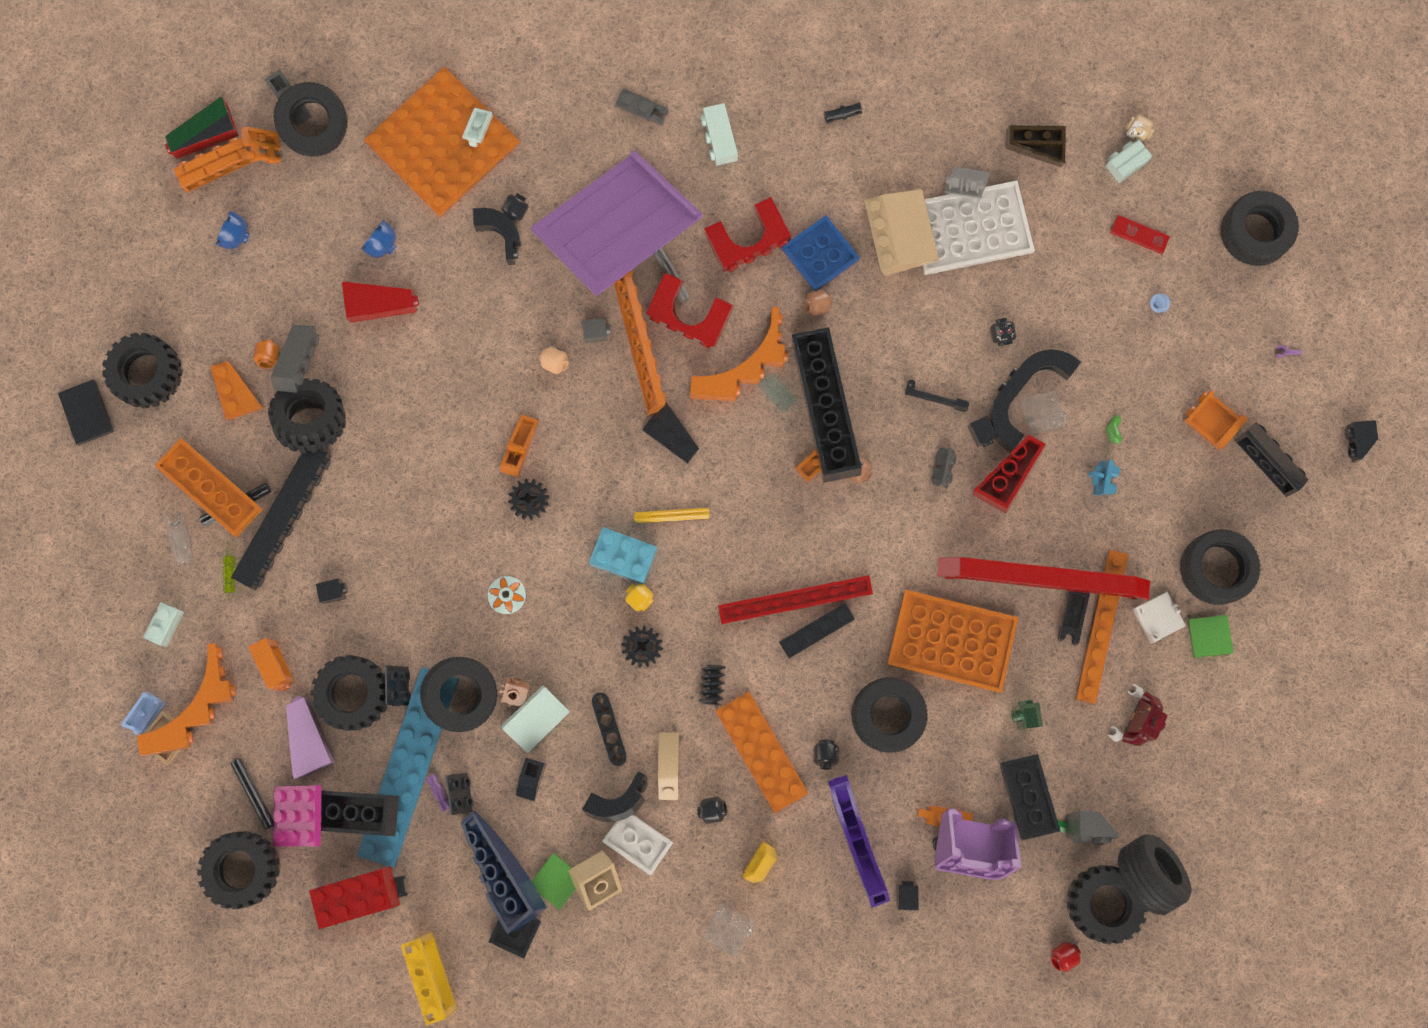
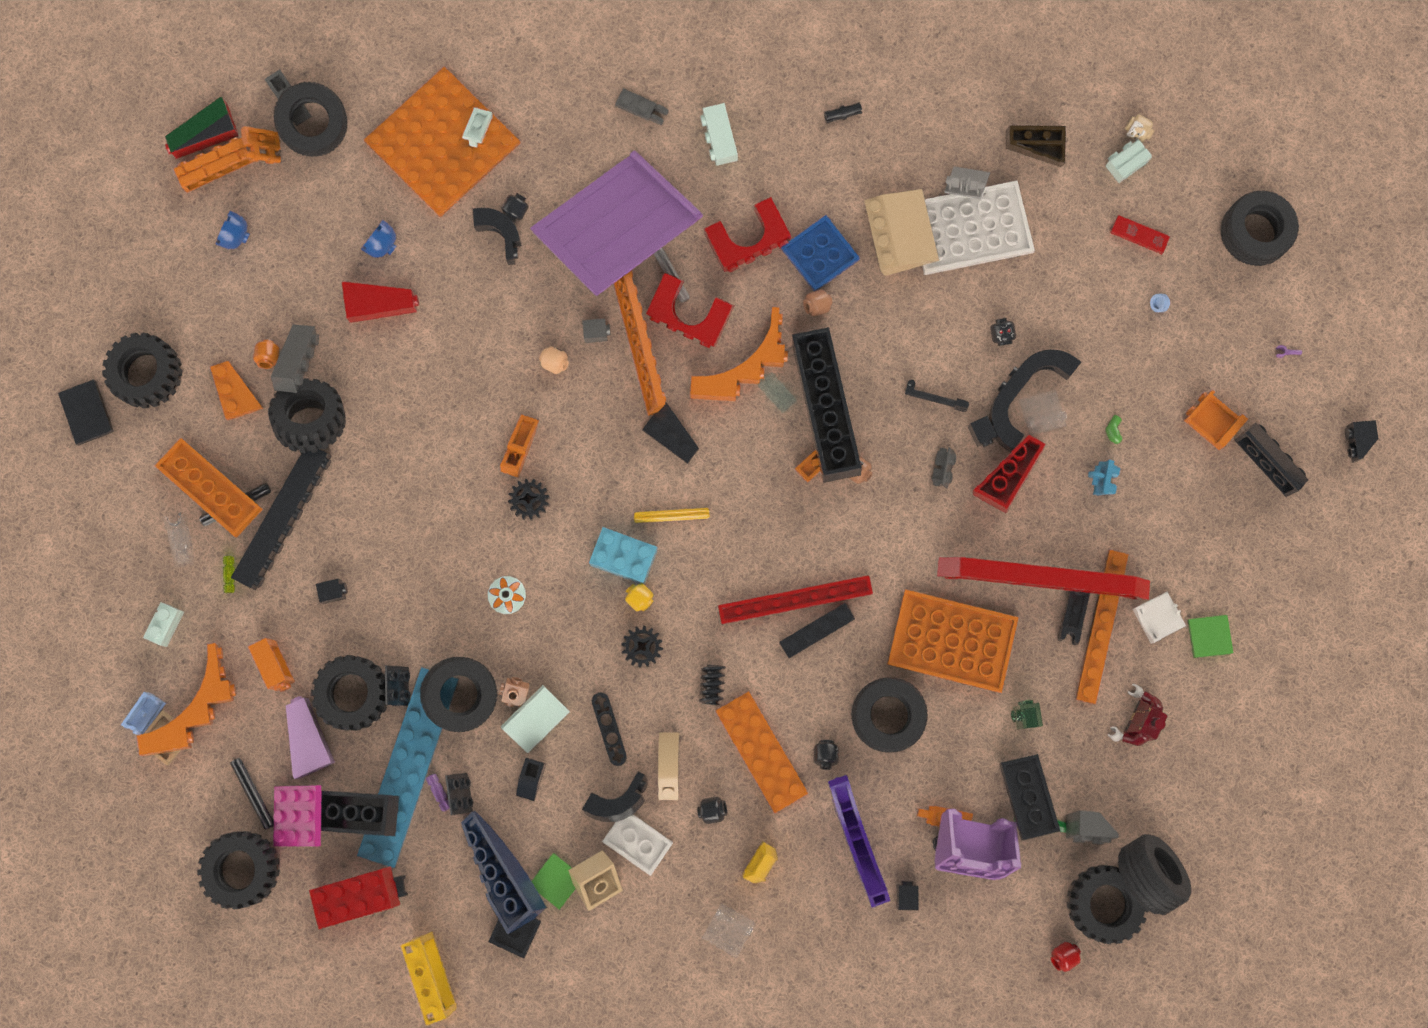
black tyre [1180,529,1261,605] -> none

